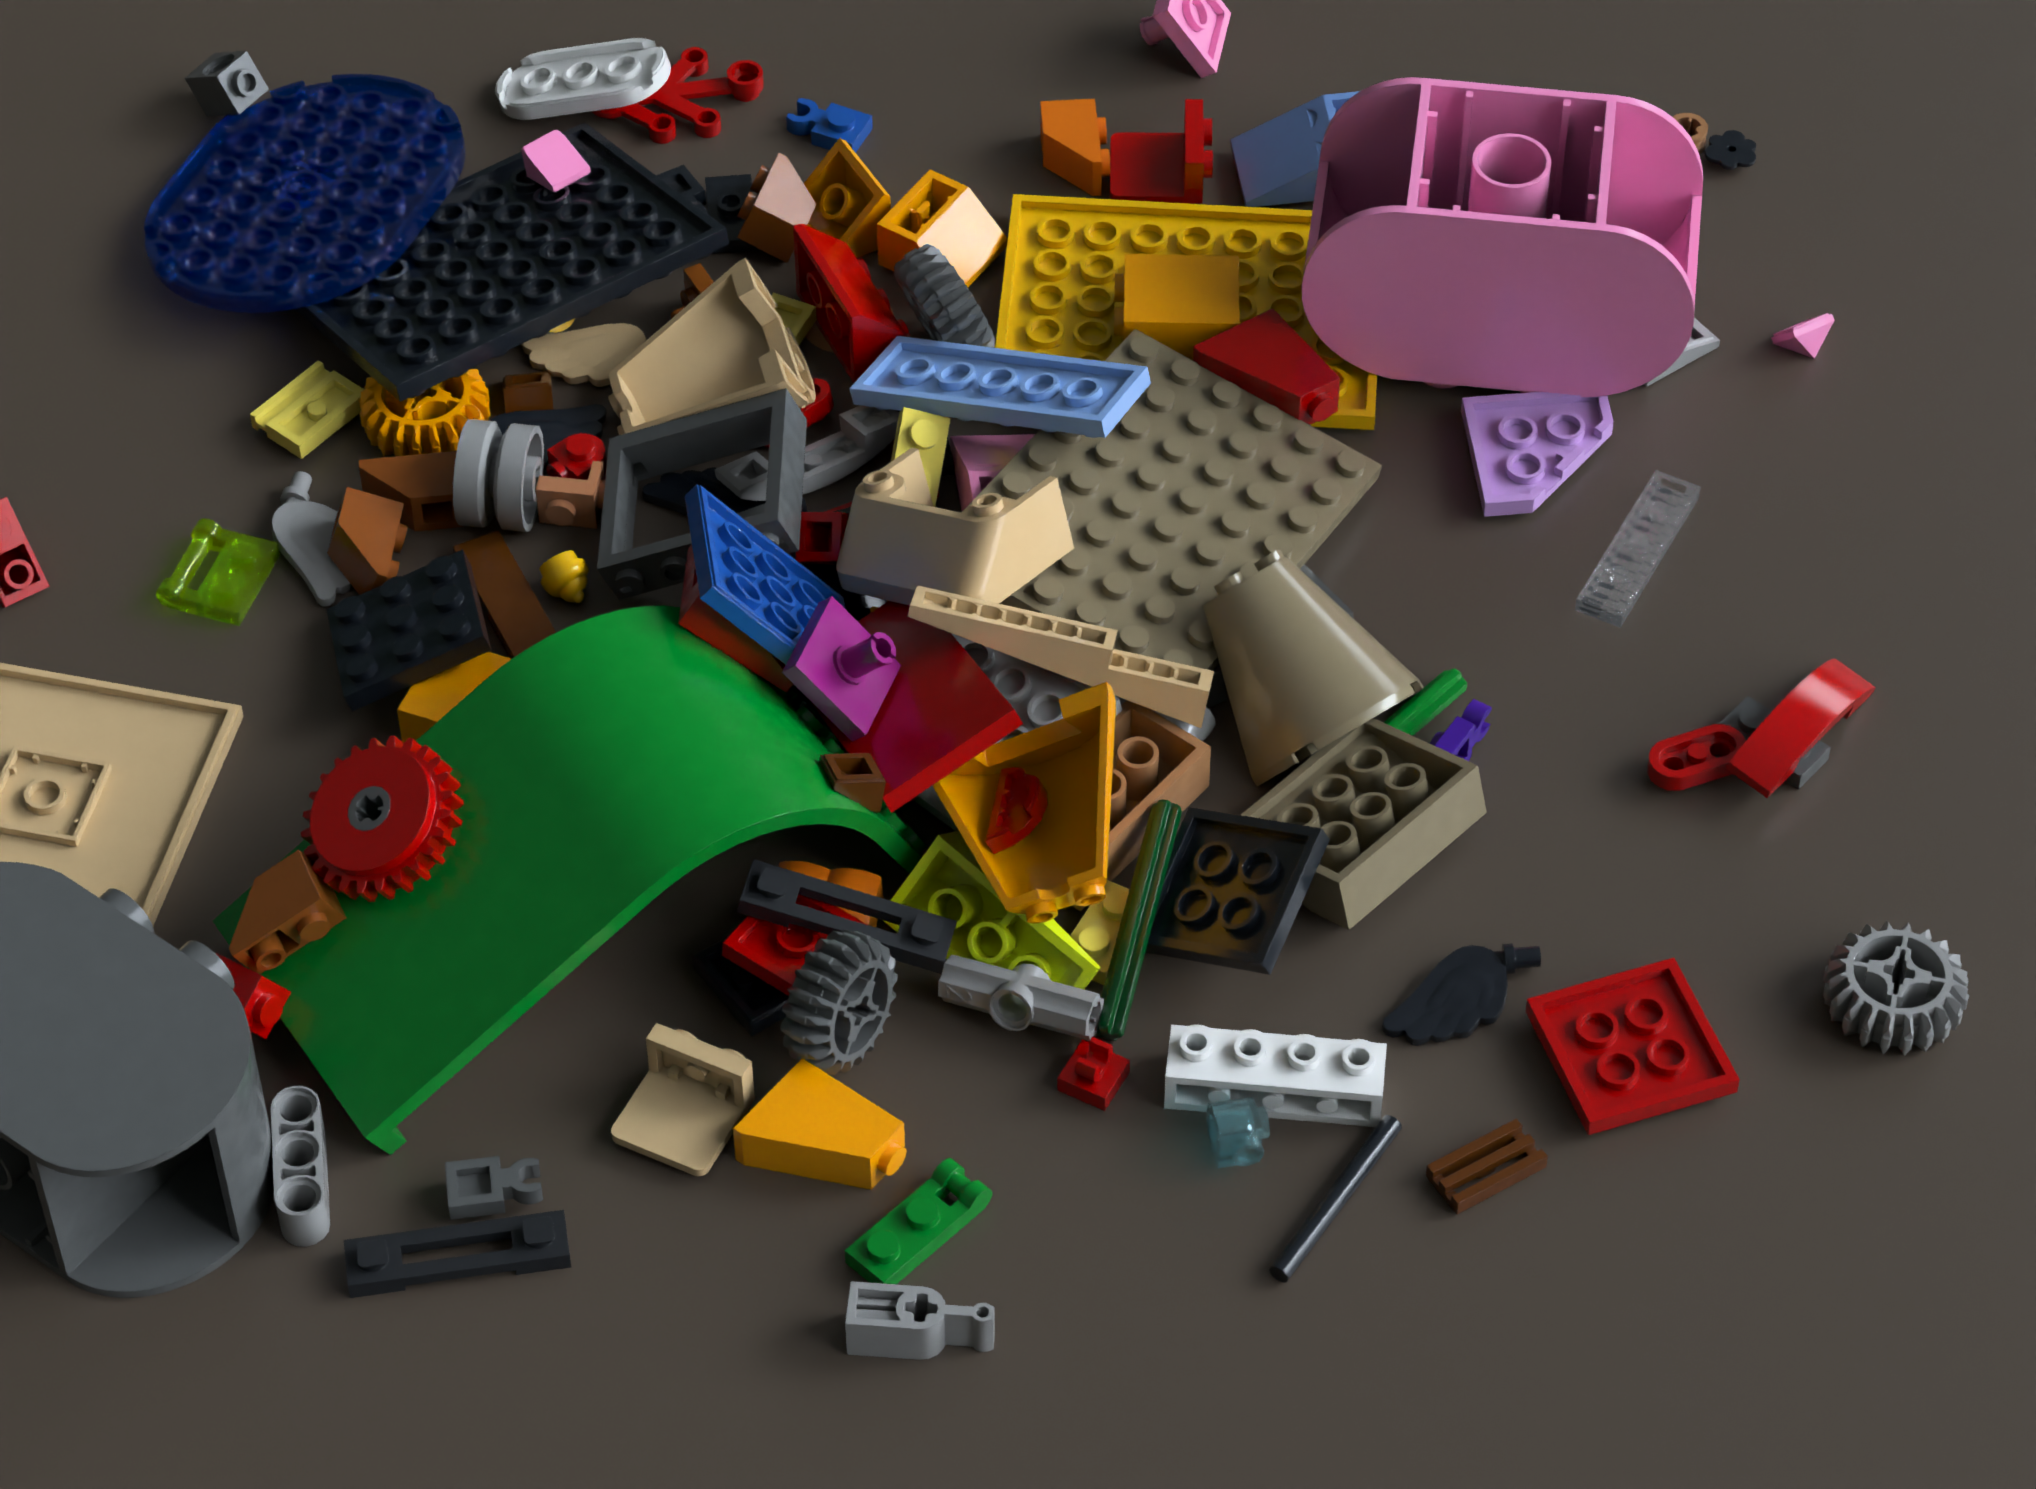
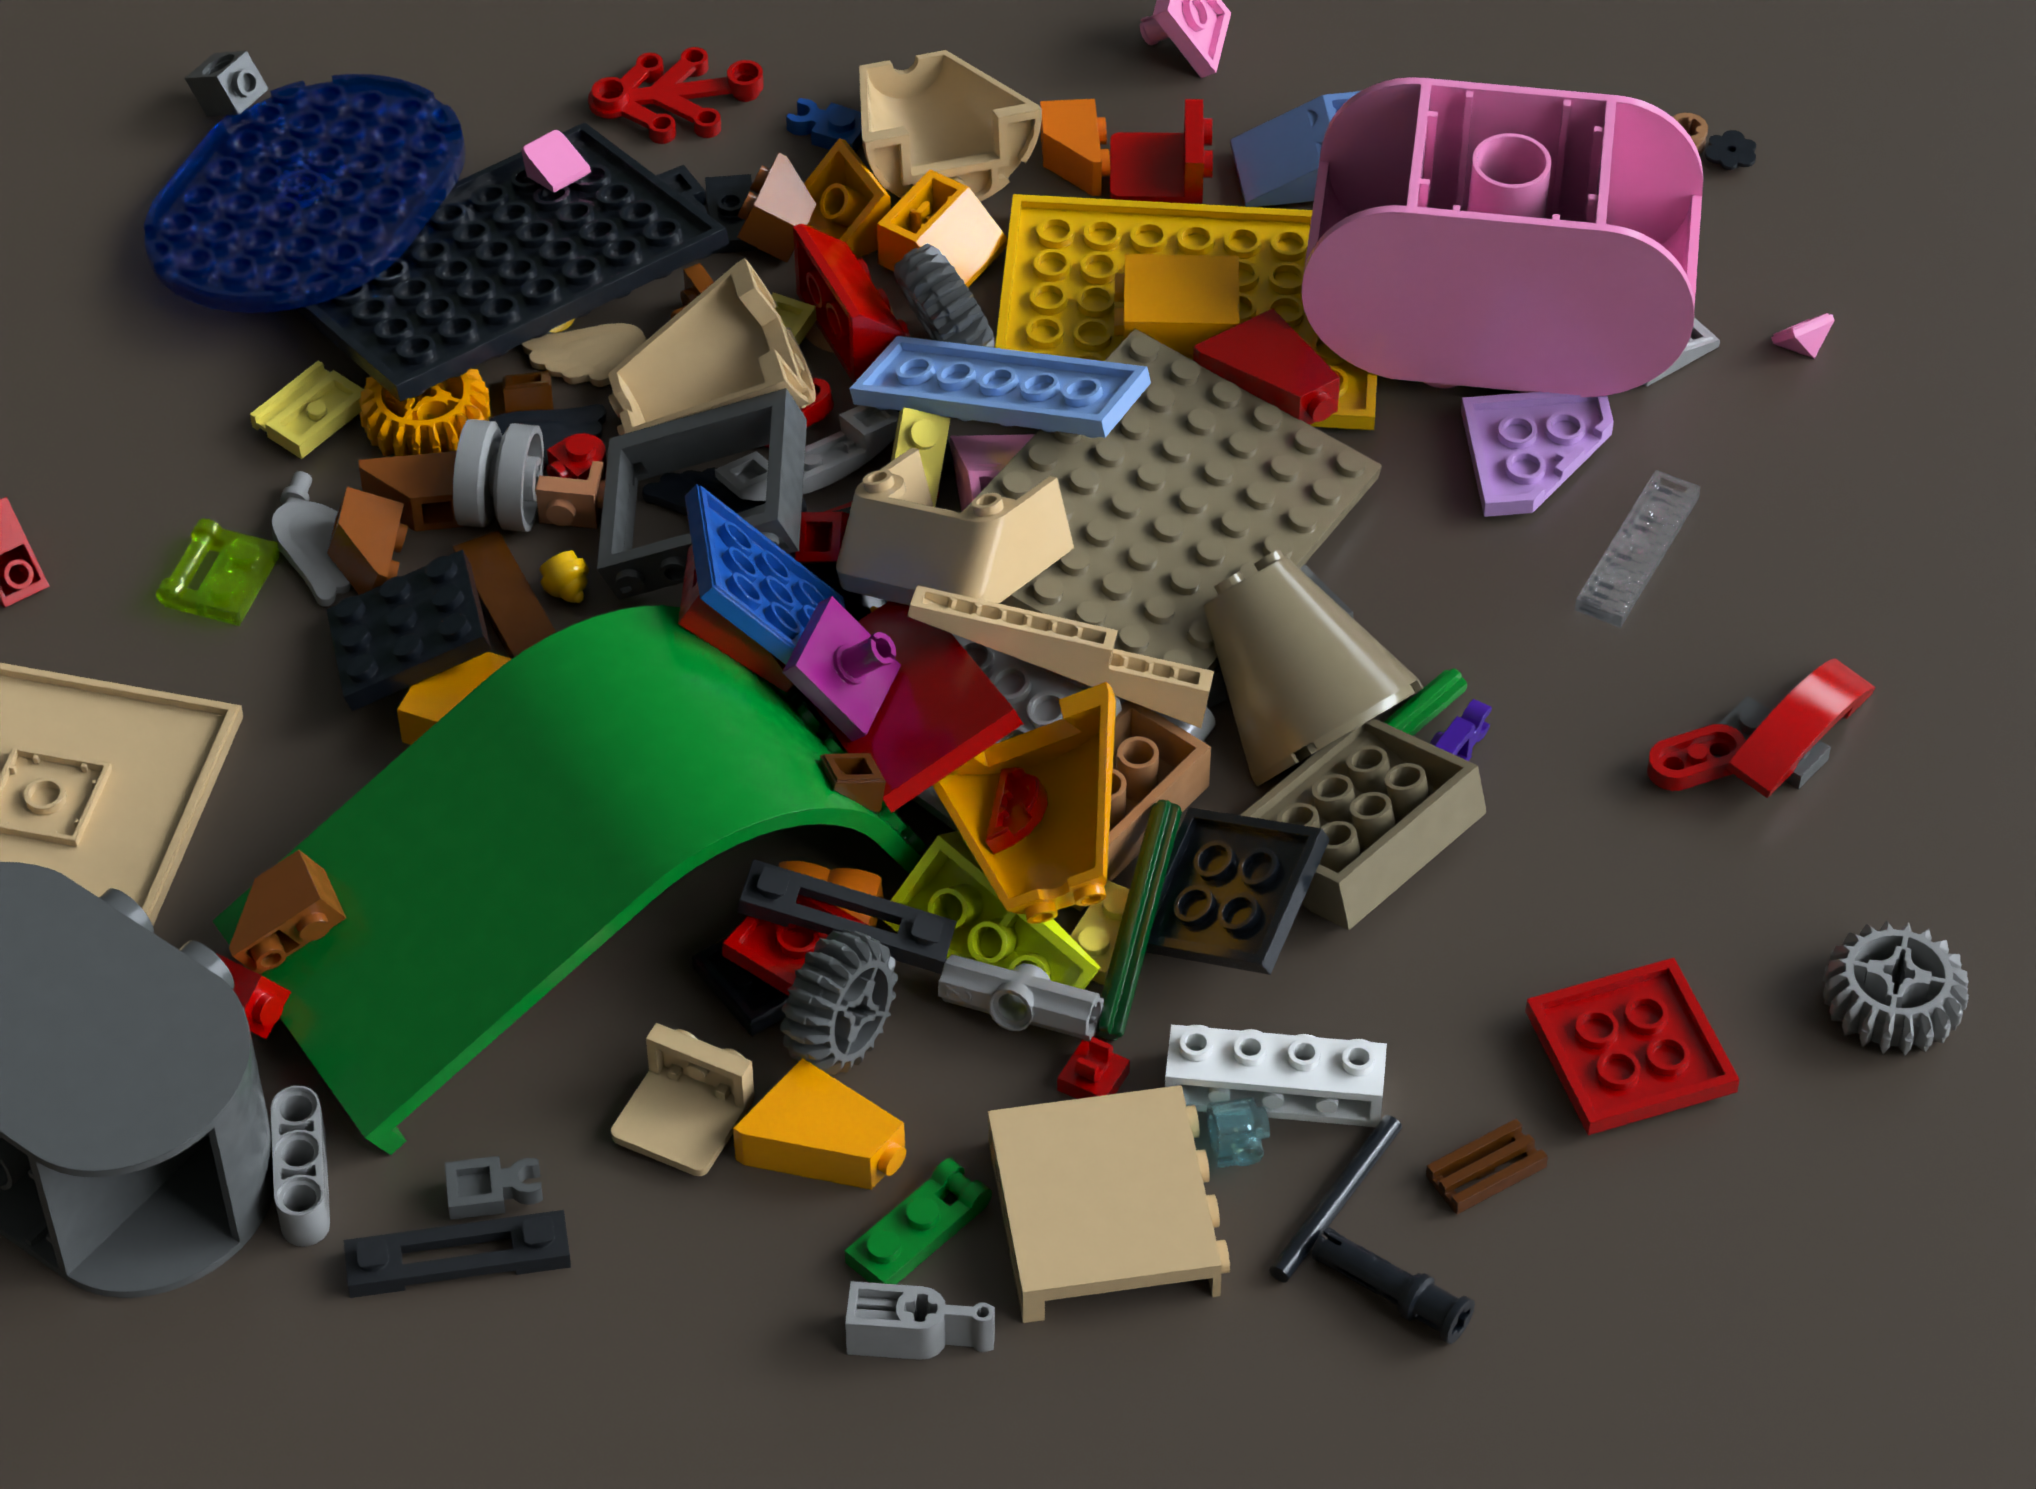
red gear [301,735,464,902] -> none
white tile [495,38,671,120] -> none
black animal [1382,943,1541,1046] -> none
none -> tan cone [859,50,1042,202]
none -> tan panel [988,1085,1230,1323]
none -> black pin [1312,1227,1475,1344]

